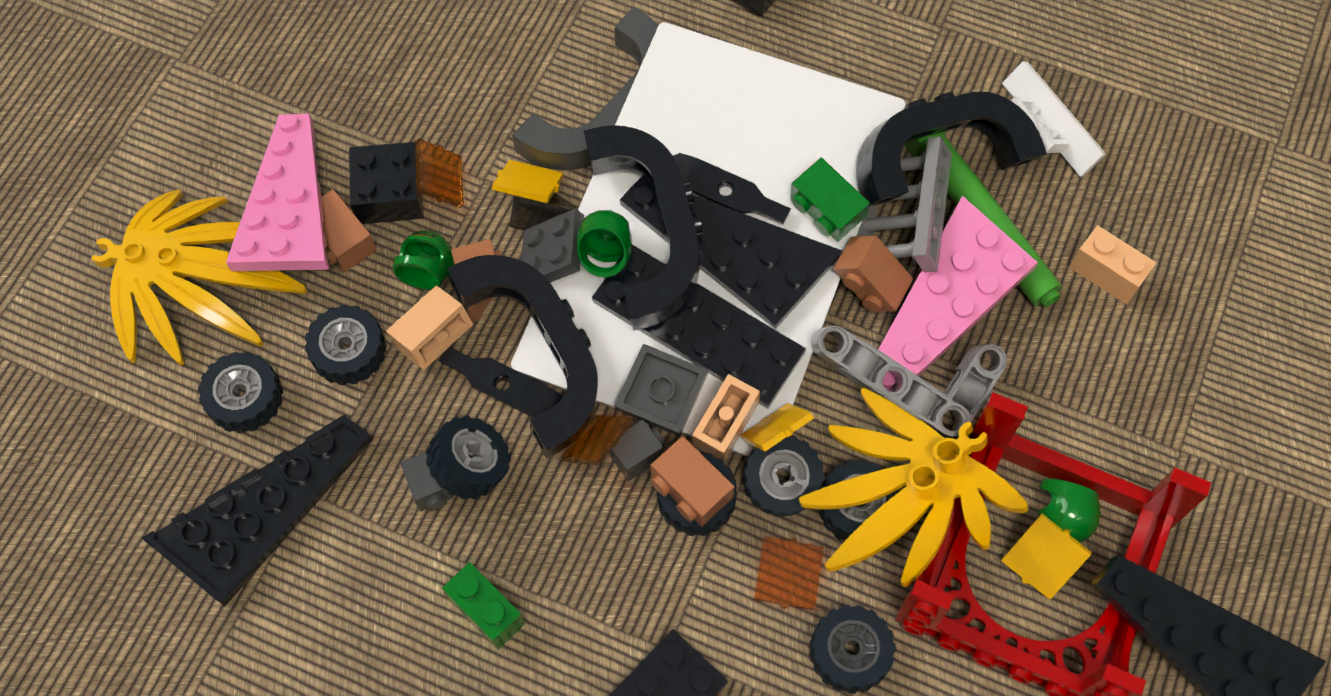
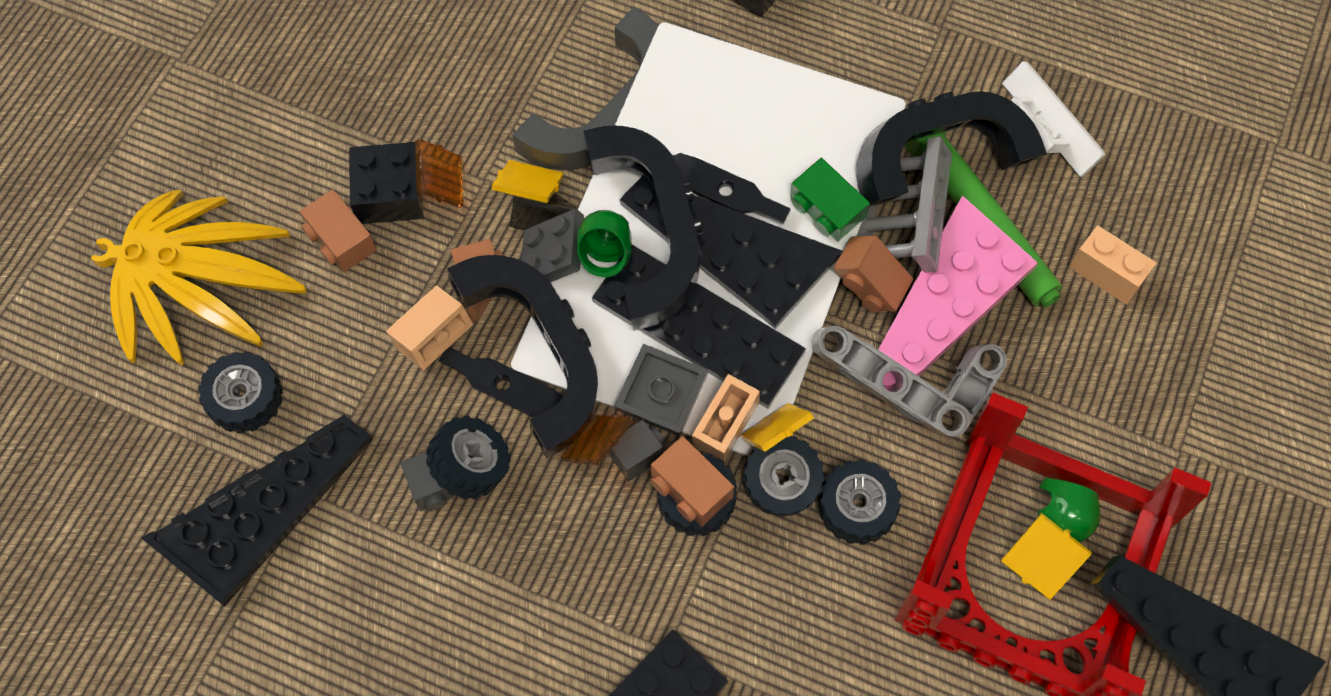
bright pink wing [226,114,329,271] -> none
black wheel [305,305,386,385] -> none
green helmet [392,230,454,290] -> none
green brick [442,562,525,650] -> none
clear orange piece [754,536,824,611] -> none
yellow plant [799,388,1028,587] -> none
black wheel [809,605,896,694] -> none

